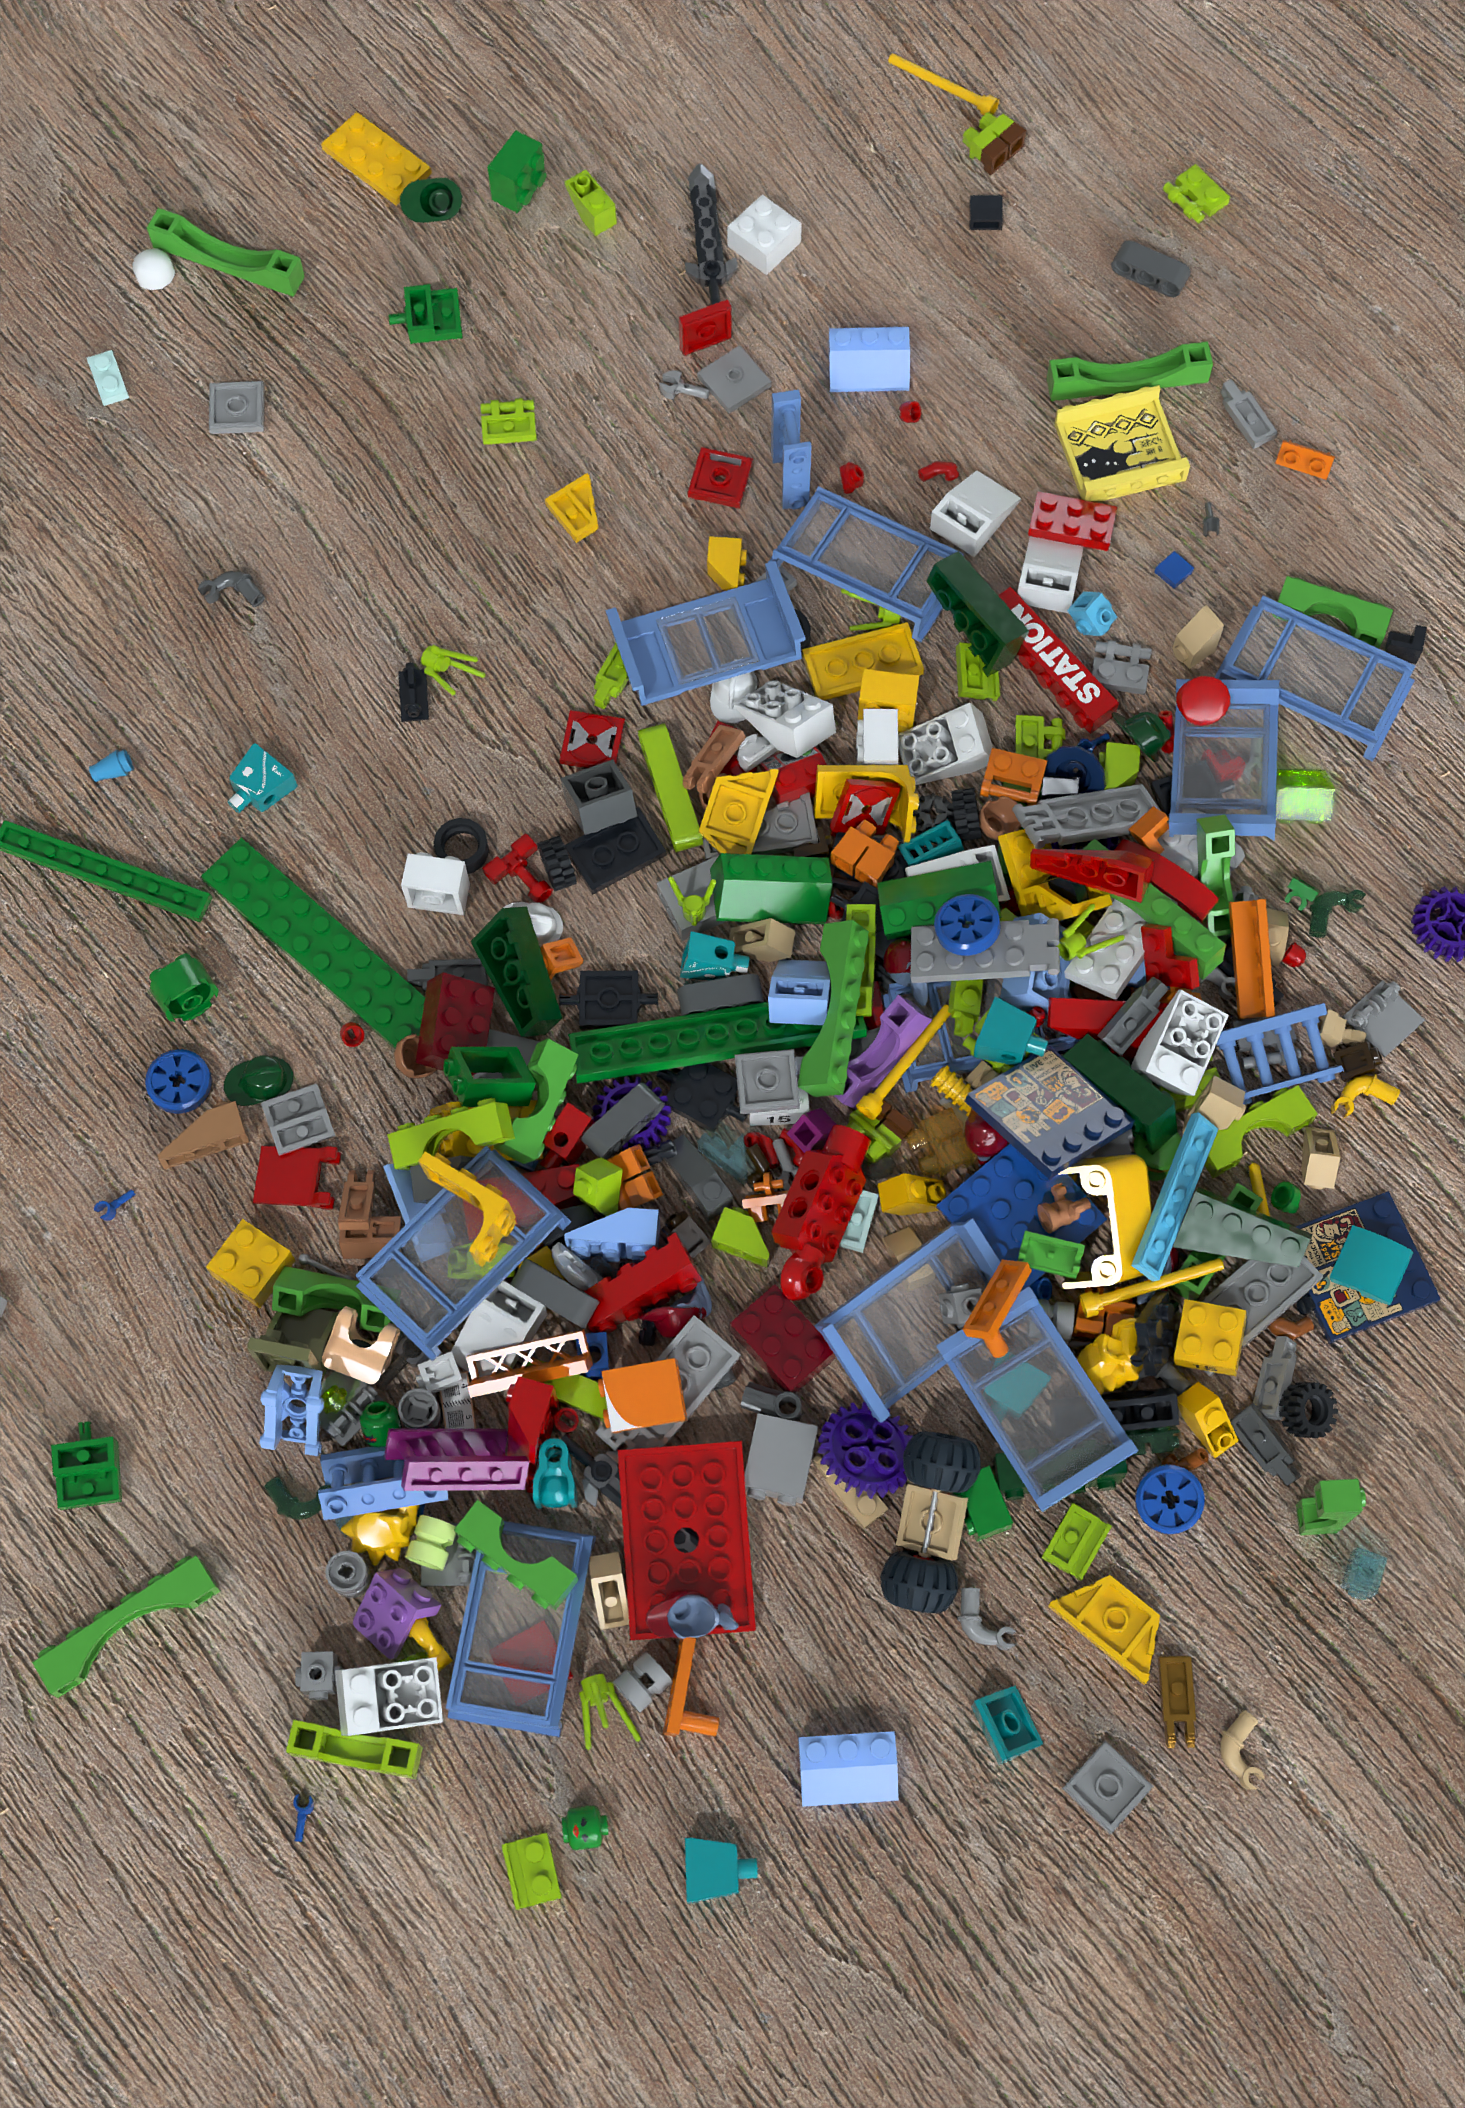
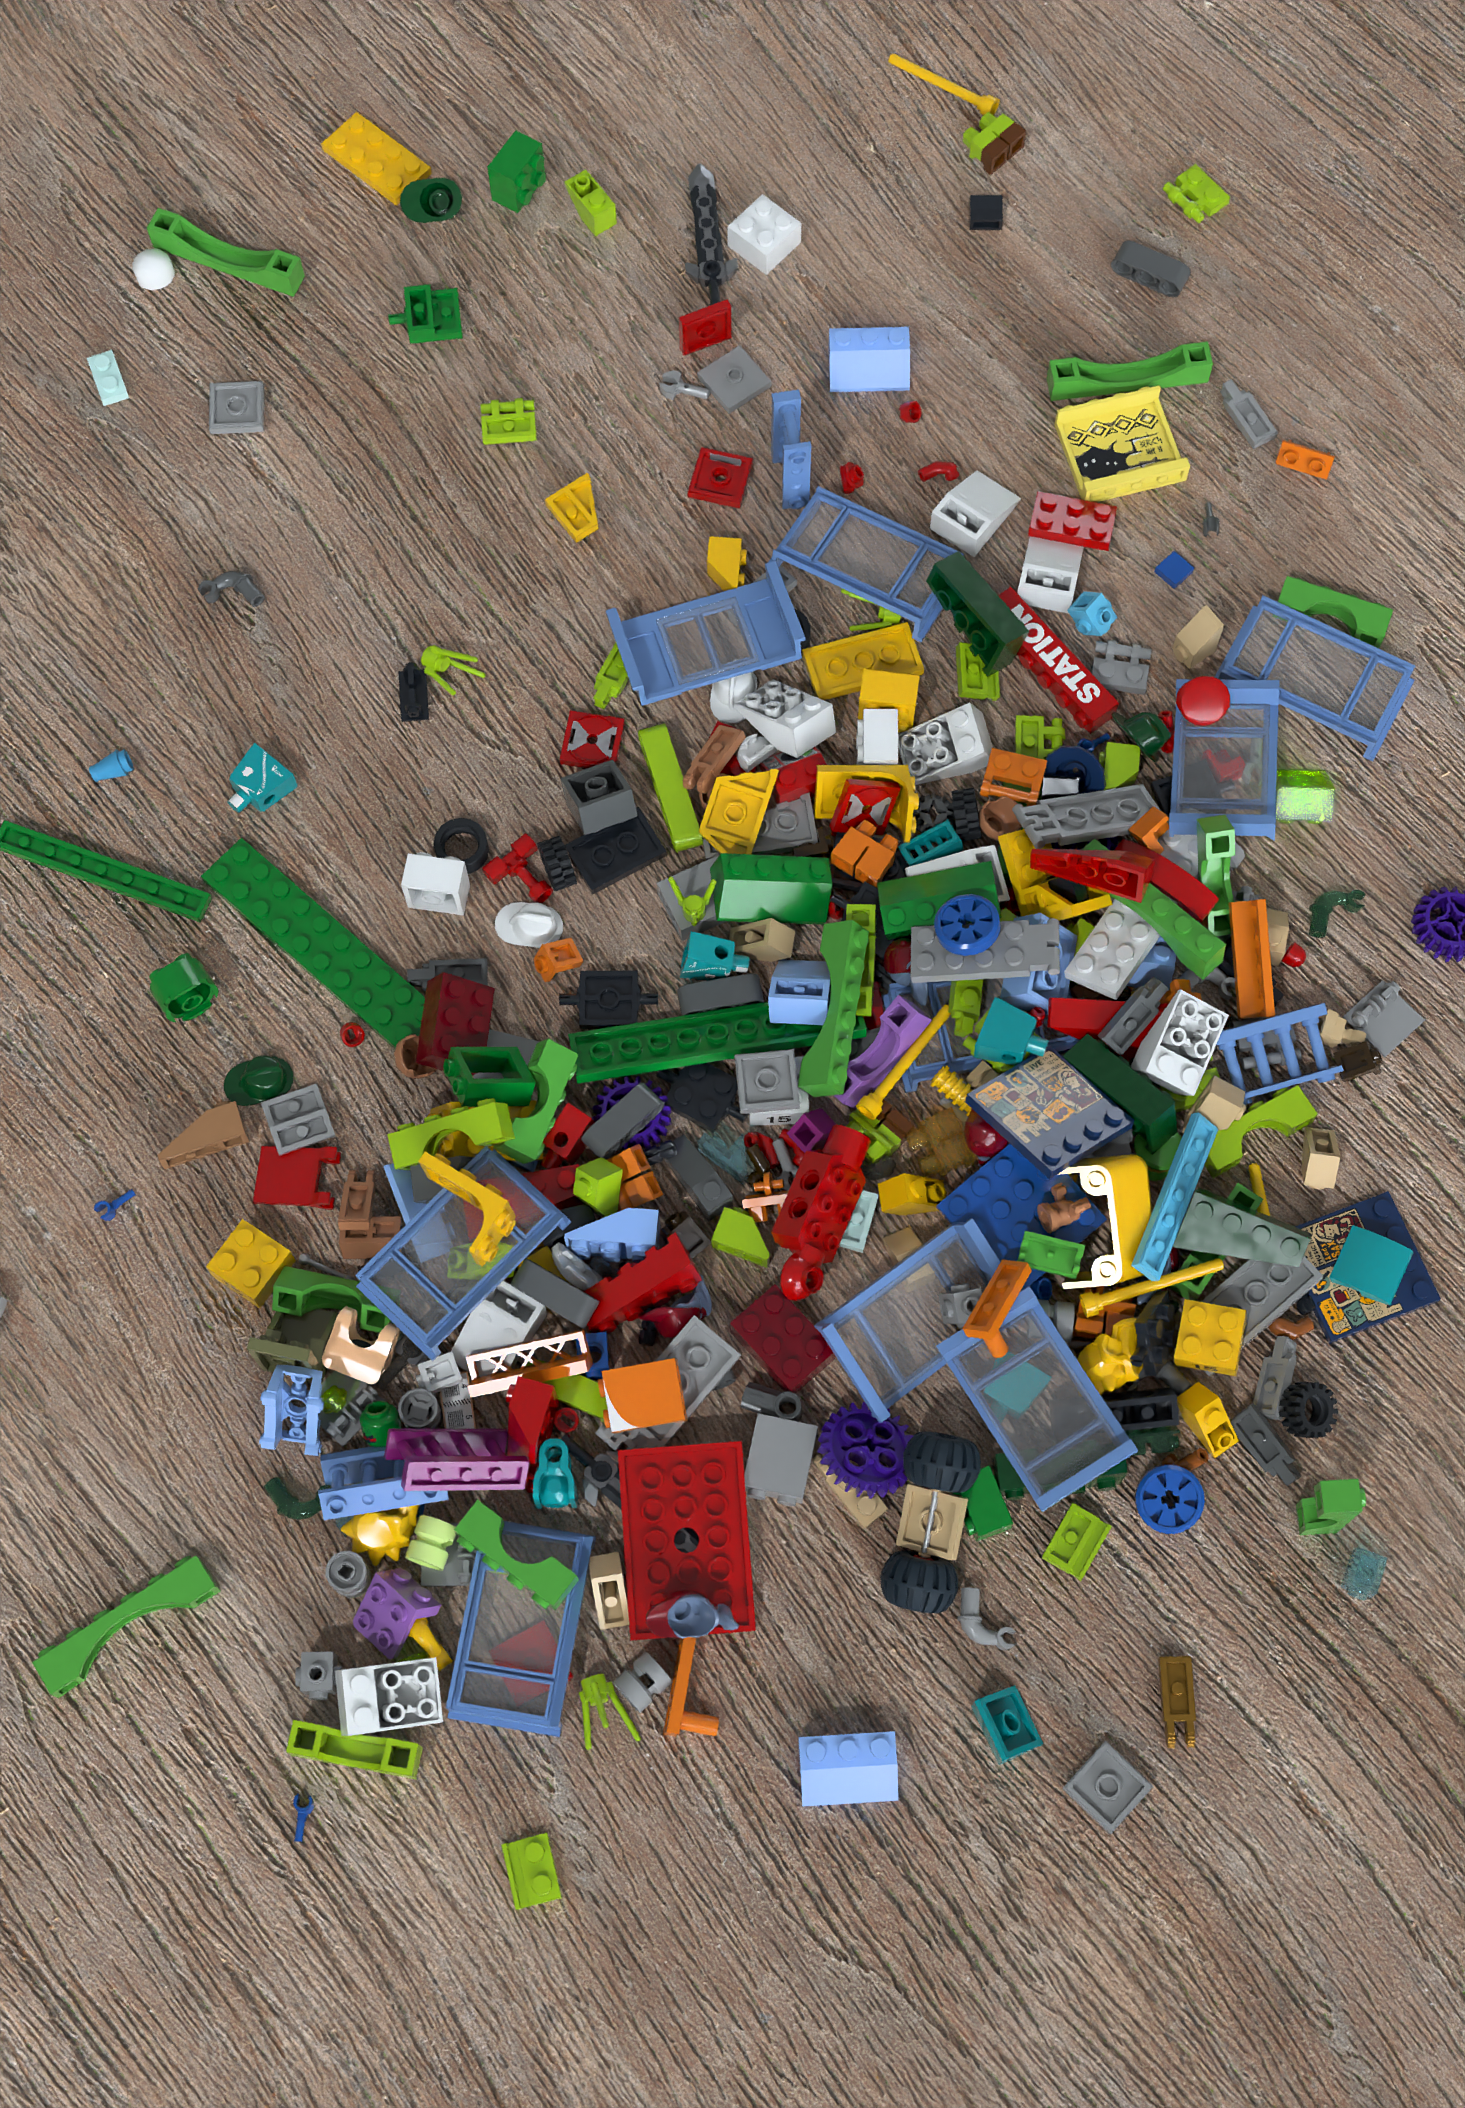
green plate [51,1421,122,1510] -> none
blue wheel [145,1049,212,1114] -> none
dark green wedge [470,906,562,1037] -> none
green head [561,1805,609,1850] -> none
teal torso [685,1838,758,1904] -> none
yellow wing [1048,1575,1160,1685] -> none
lime plant [1055,904,1125,961] -> none
red plate [1141,923,1200,990] -> none
tan piece [1220,1710,1265,1790] -> none
green tile [1271,1181,1301,1214] -> none
green tile [1285,876,1321,911] -> none
yellow piece [1331,1074,1401,1119] -> none
black panel [1385,625,1427,664] -> none

